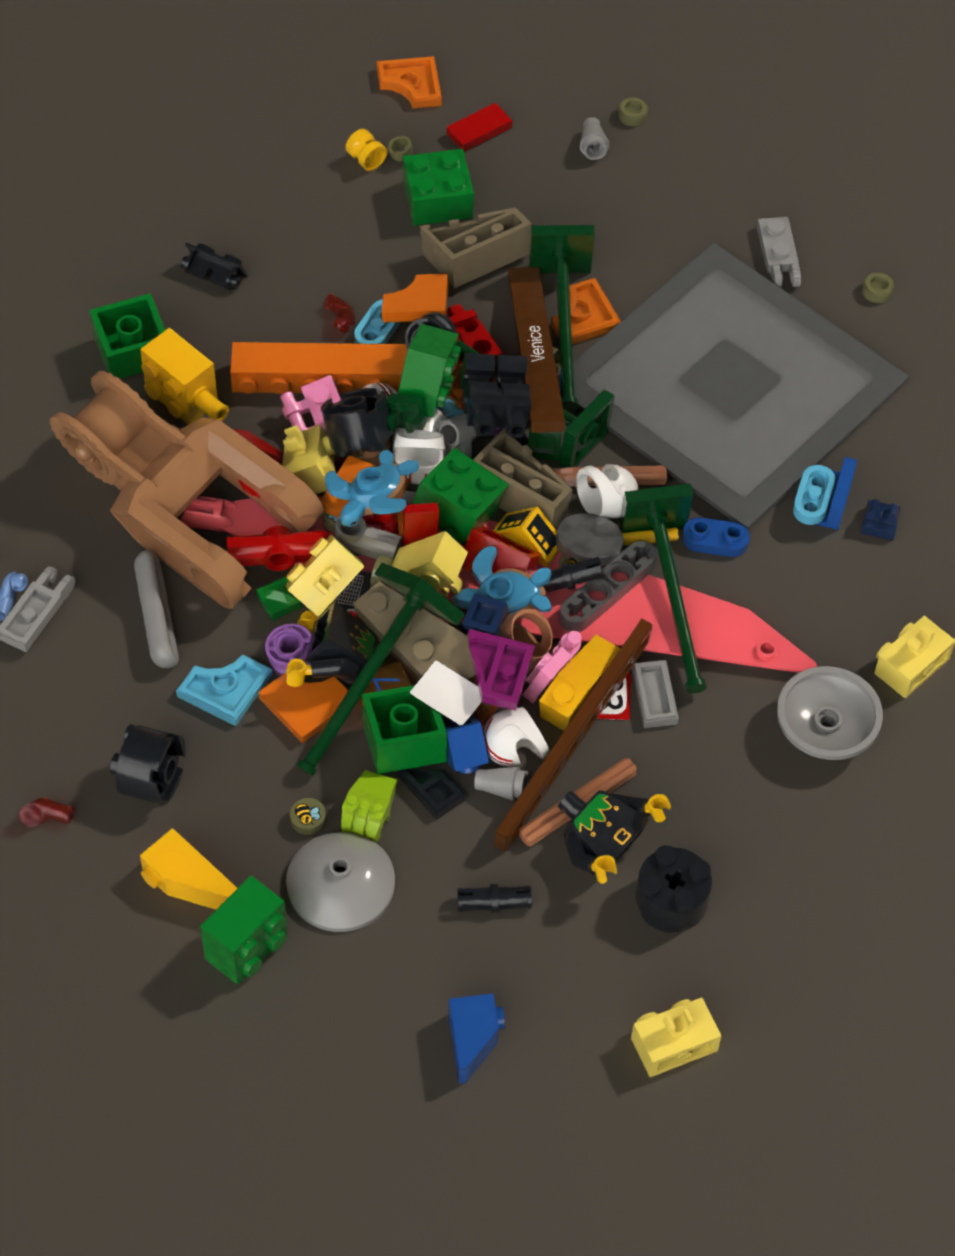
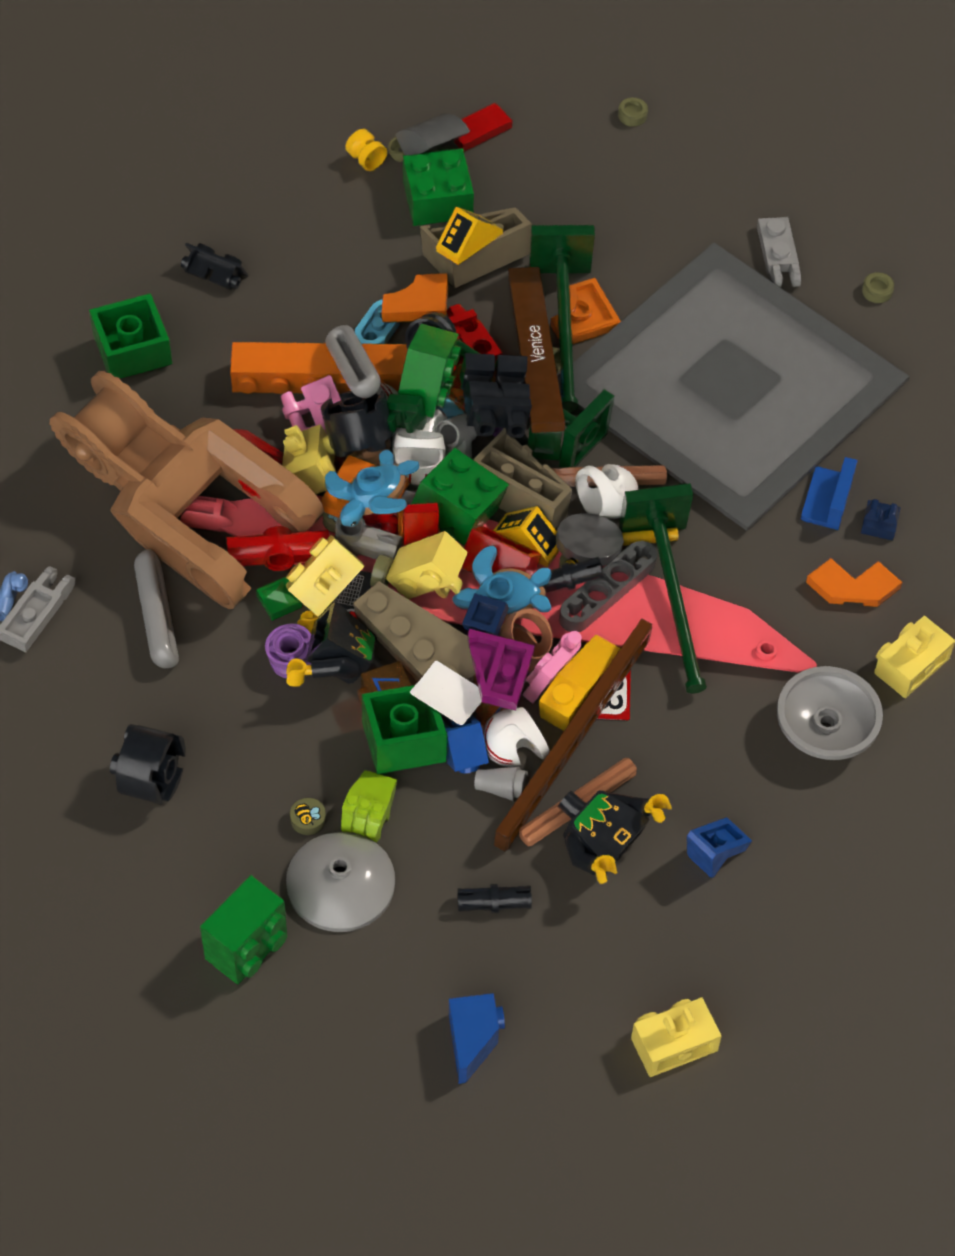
clear red arm [19,797,75,827] -> none
yellow brick [140,328,229,425] -> none
yellow slope [140,828,237,910] -> none
medium azure tile [176,654,273,726] -> none
orange tile [258,673,356,744] -> none
dark green tile [296,562,465,776] -> none
clear red arm [323,293,356,333] -> none
orange tile [376,56,442,108] -> none
black tile [396,769,465,820] -> none
light grey cone [580,117,610,160] -> none
light grey tile [631,660,679,728] -> none
black brick [635,845,712,933] -> none
blue plate [682,517,750,557] -> none
medium azure plate [793,465,835,525] -> none
none -> light grey piece [325,325,381,398]
none -> dark grey brick [395,114,470,156]
none -> yellow slope [436,207,503,265]
none -> blue slope [687,817,752,878]
none -> orange tile [806,558,903,607]

